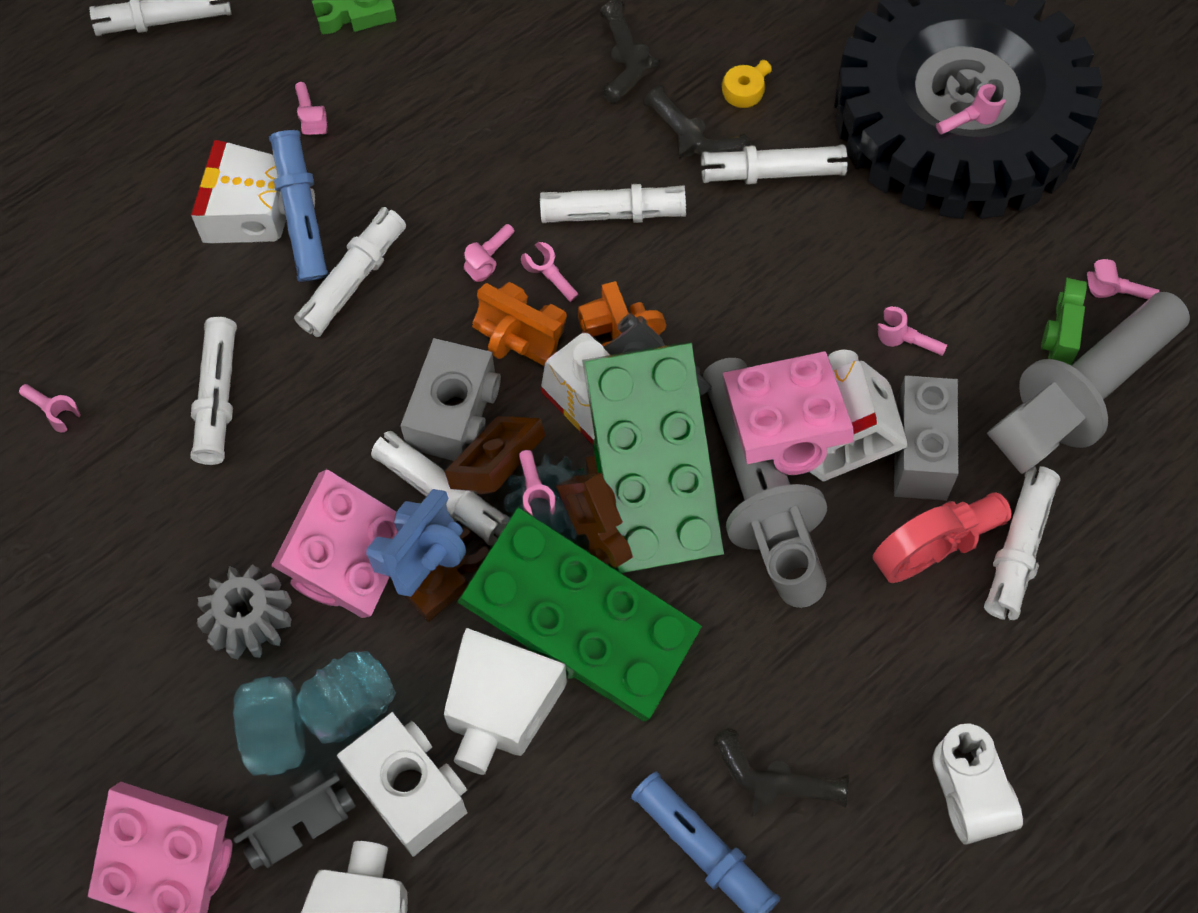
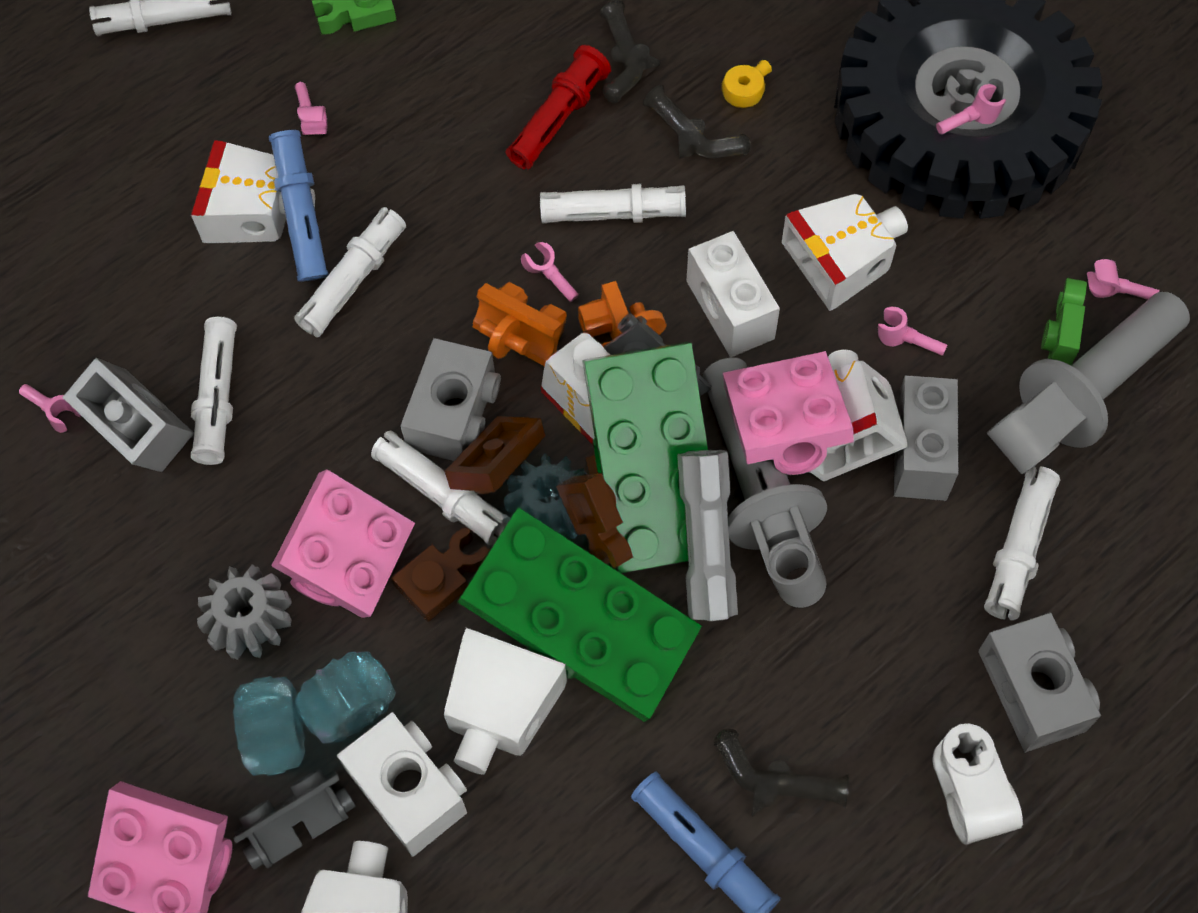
medium blue hips [366,489,466,597] -> none
bright pink hand [464,224,514,282] -> none
bright pink hand [519,450,555,516] -> none
white pin [701,145,847,184] -> none
coral pin [873,493,1011,583] -> none
none -> light grey brick [62,358,194,472]
none -> red pin [506,45,611,170]
none -> light grey axle [677,450,738,621]
none -> white brick [687,231,780,358]
none -> white torso [782,194,908,311]
none -> light grey brick [978,613,1101,753]

